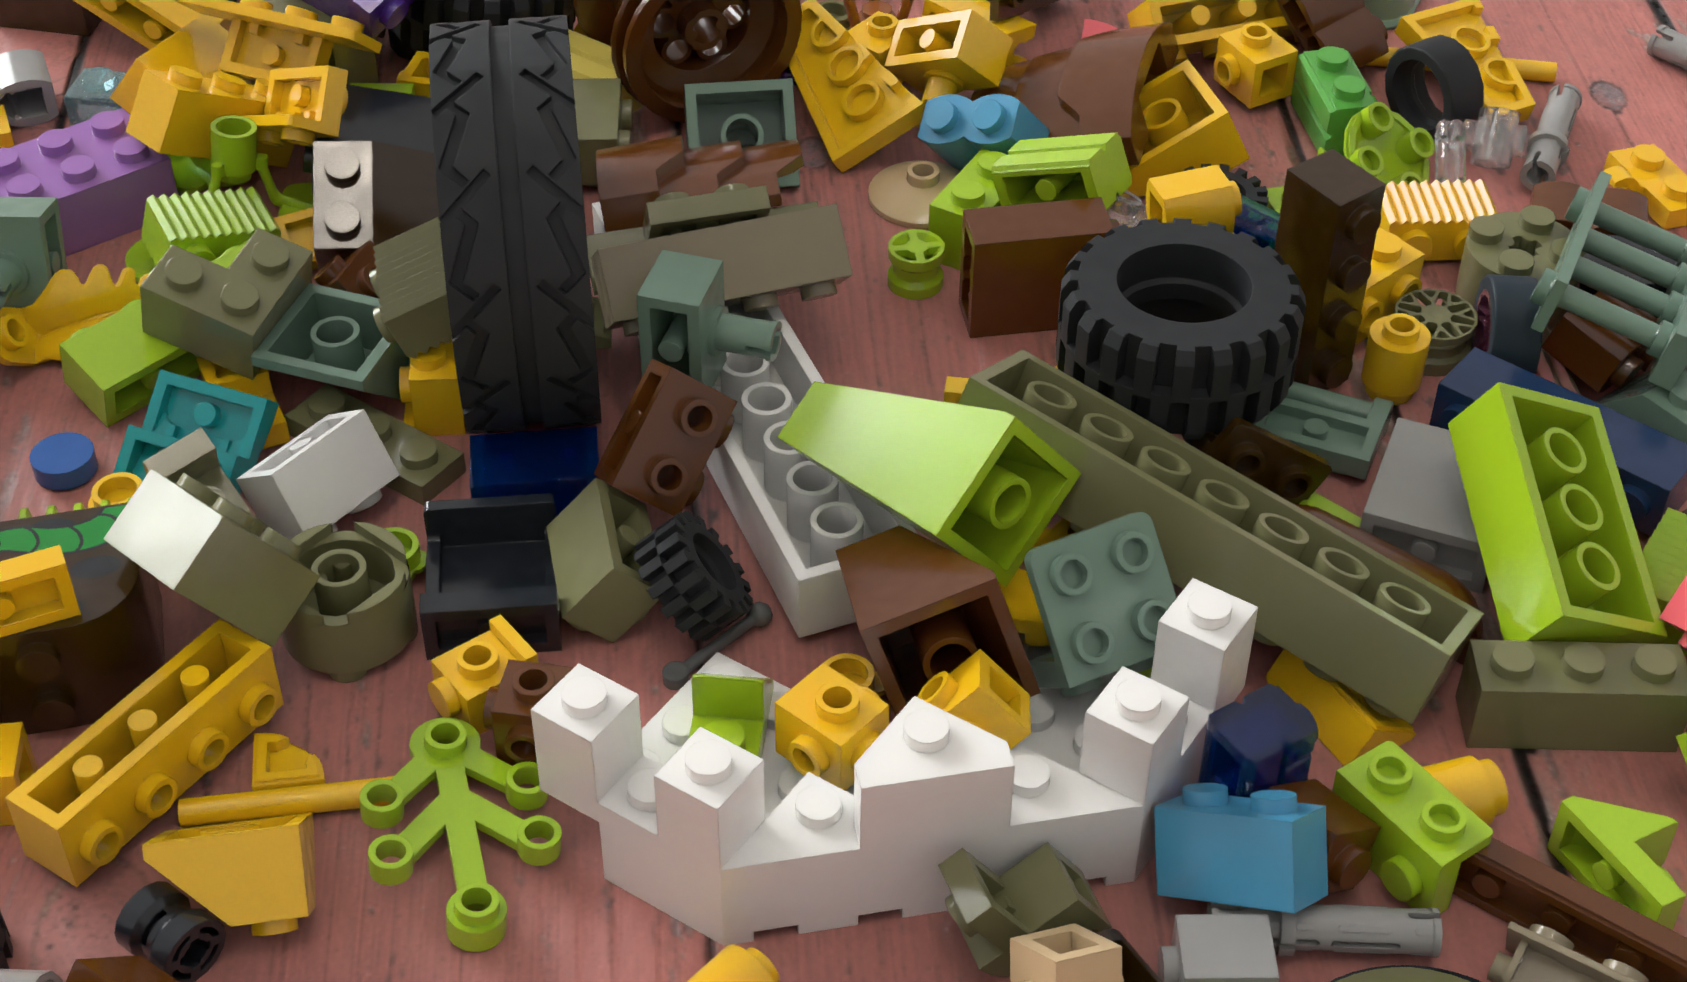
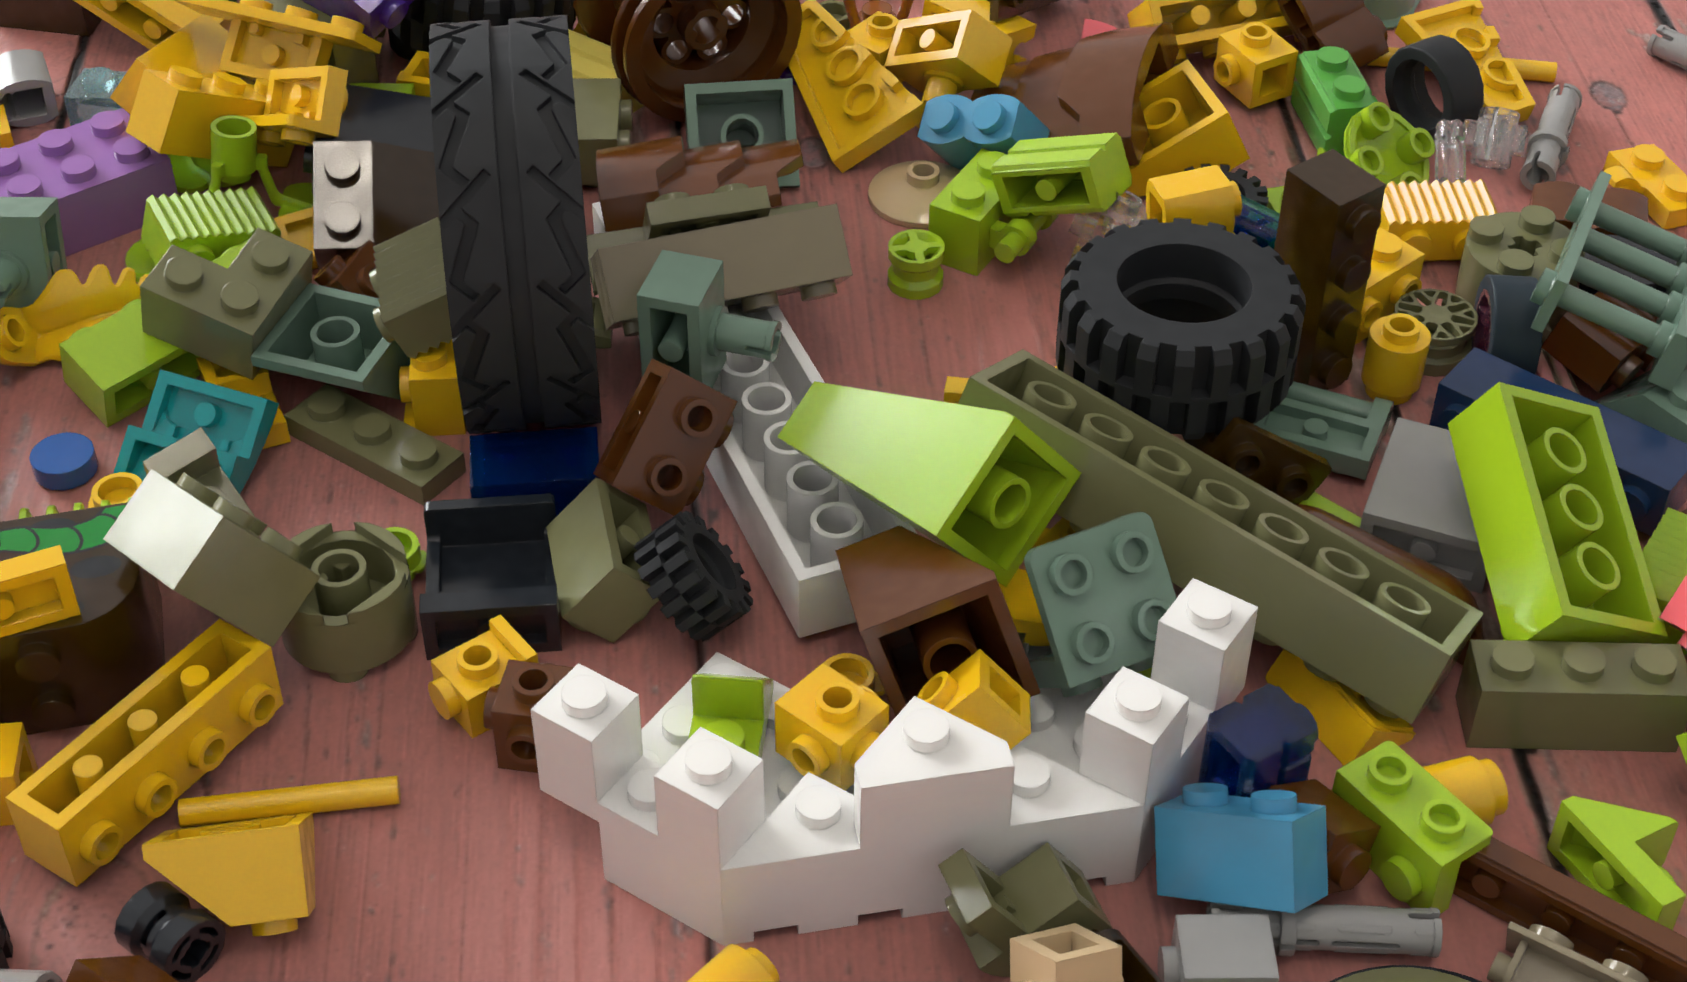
white brick [236,409,400,539] -> none
yellow tile [252,733,326,791] -> none
lime plant [360,717,562,952] -> none
dark grey hinge [662,602,773,690] -> none
reddish brown brick [959,197,1120,338] -> none

